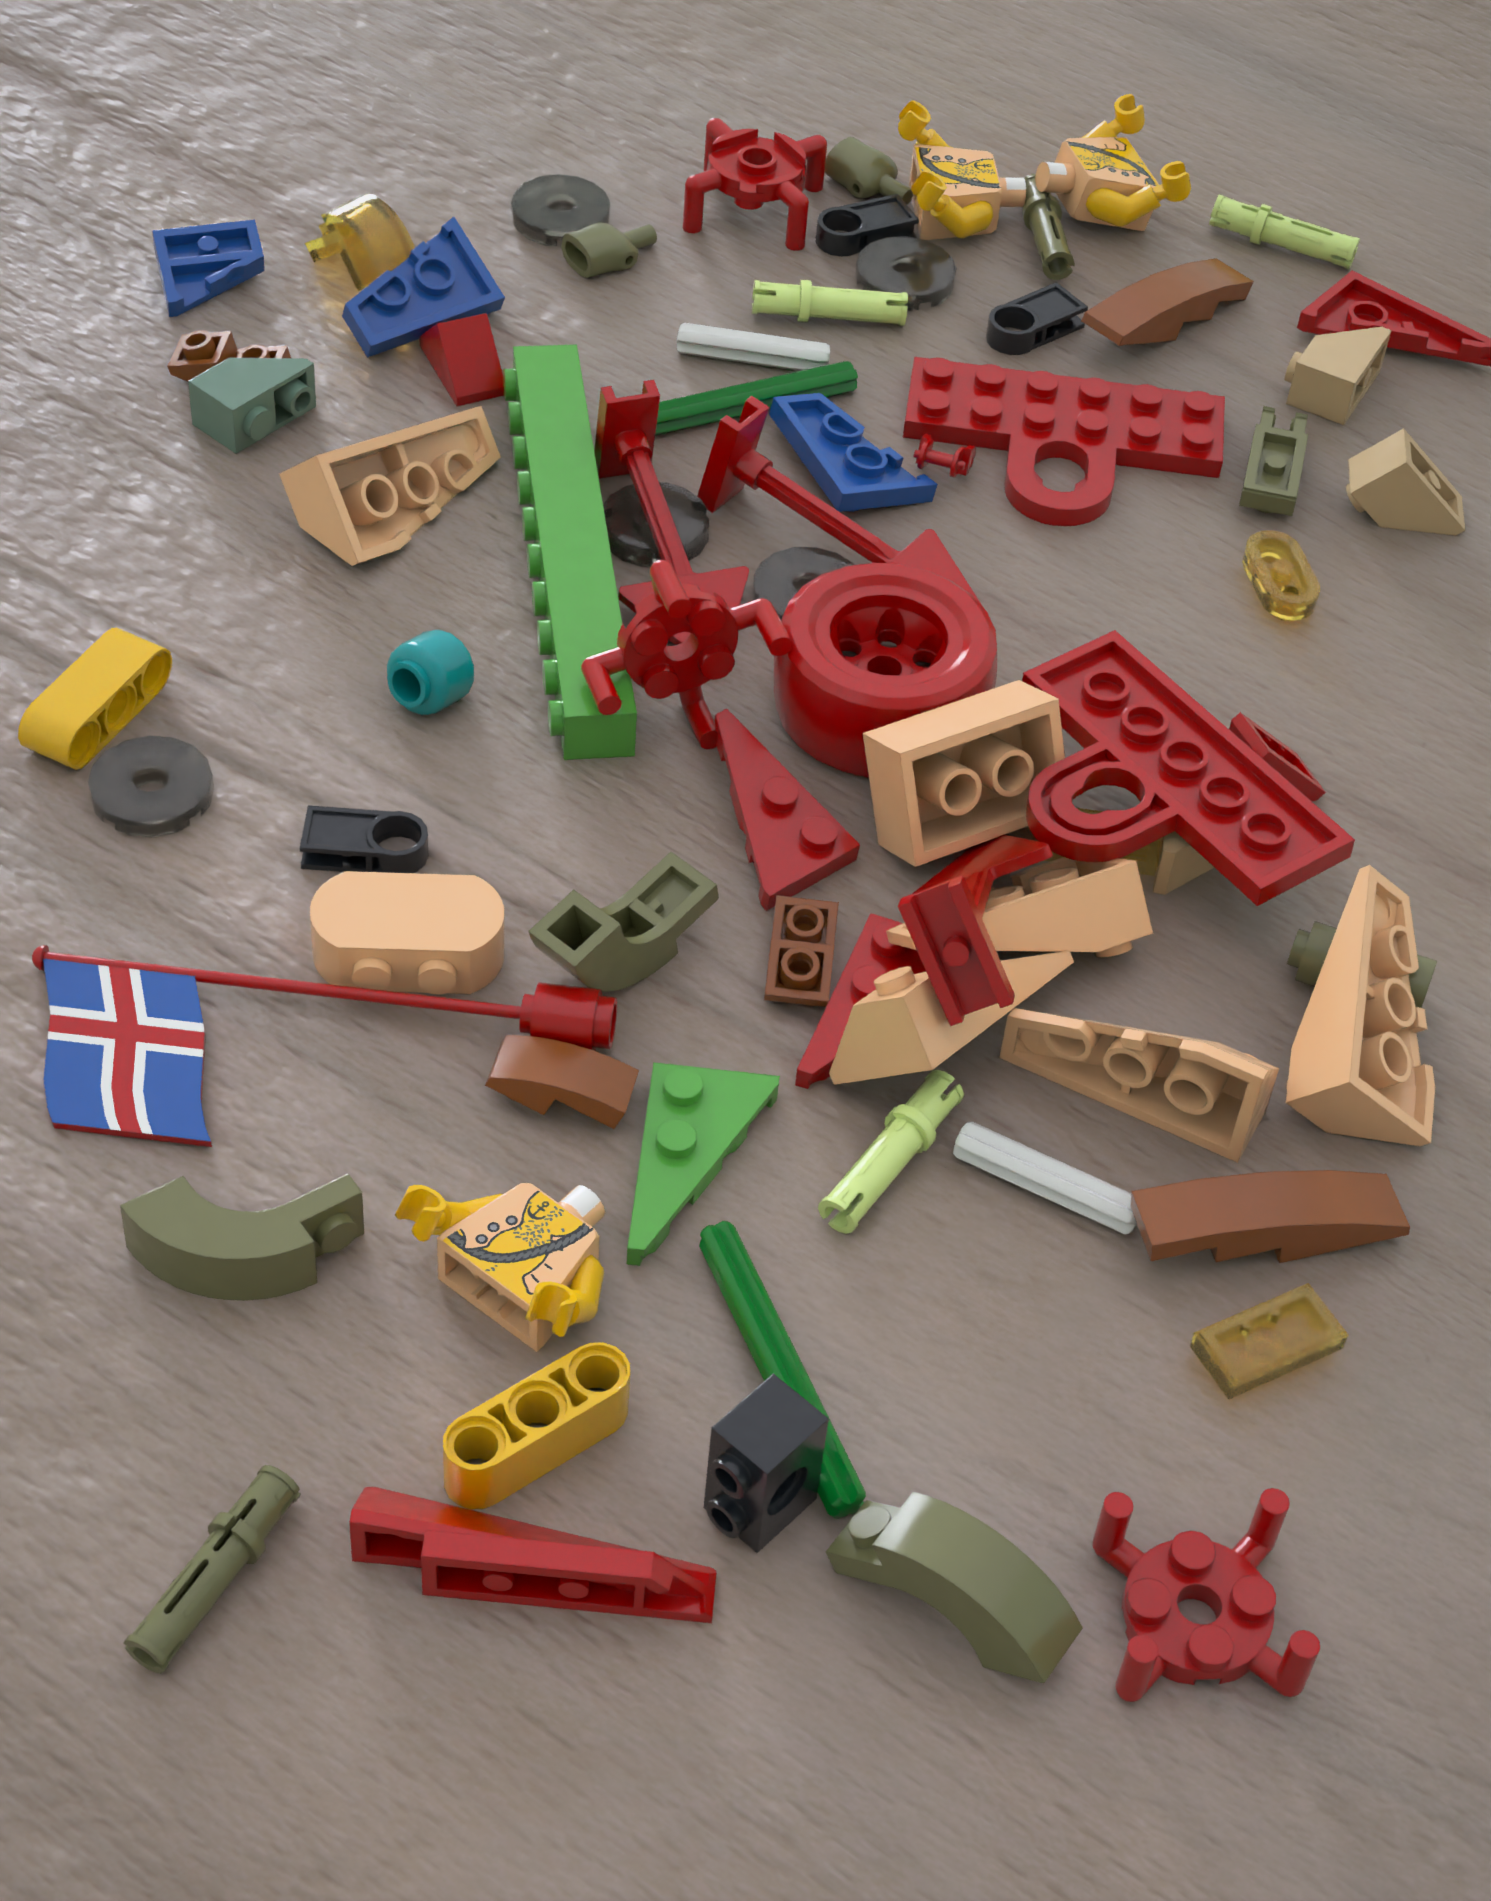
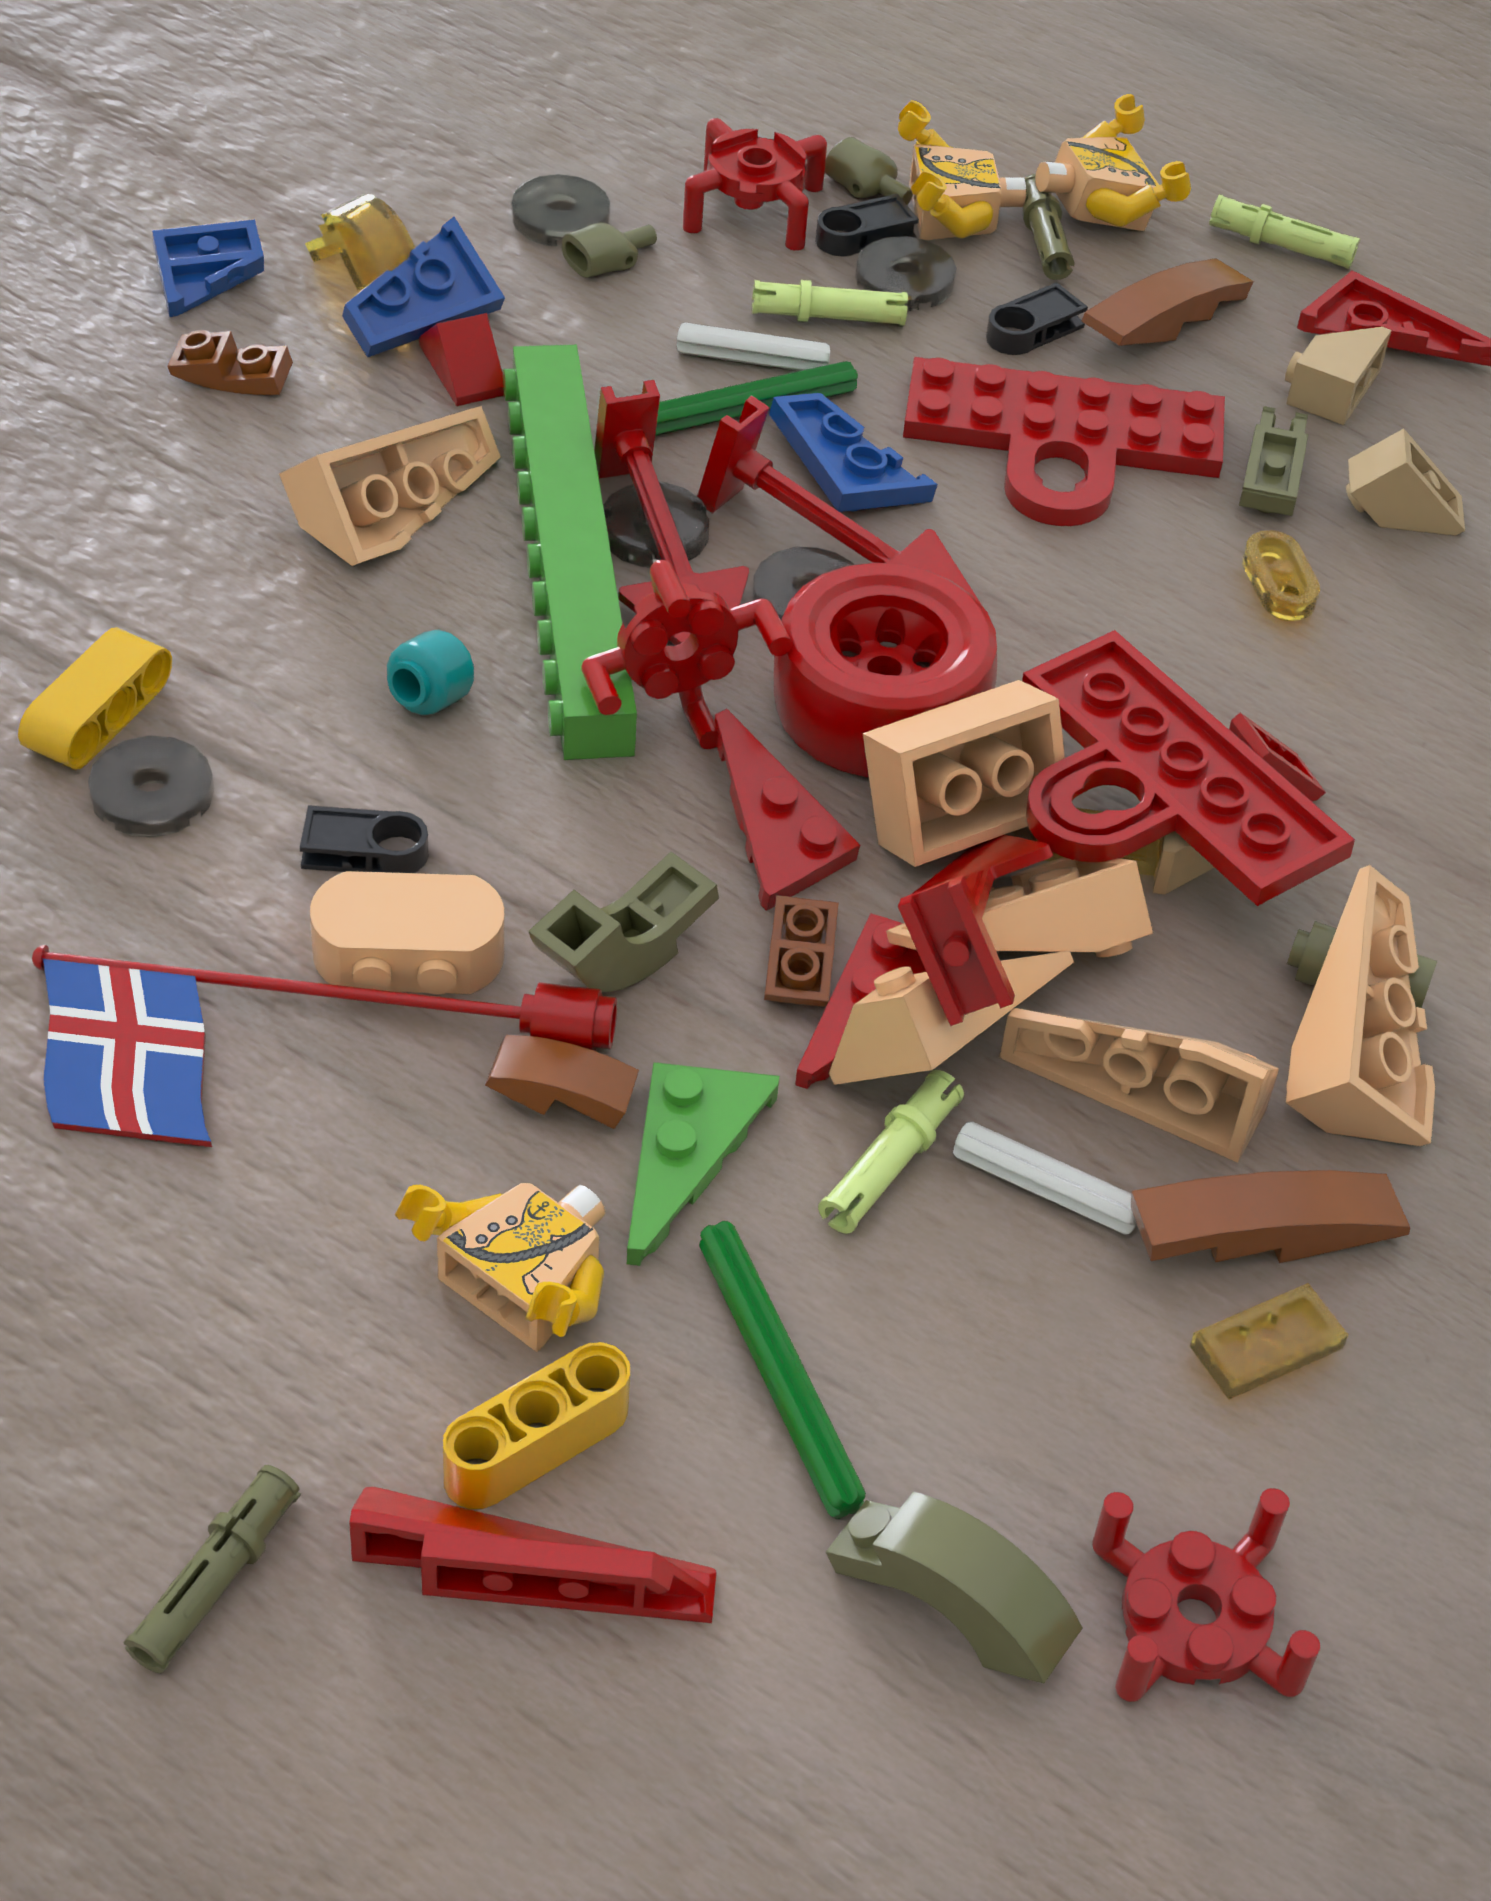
olive arch [120,1173,365,1301] -> none
sand green slope [188,358,316,454] -> none
black brick [703,1374,829,1553] -> none
red piece [914,434,976,478] -> none

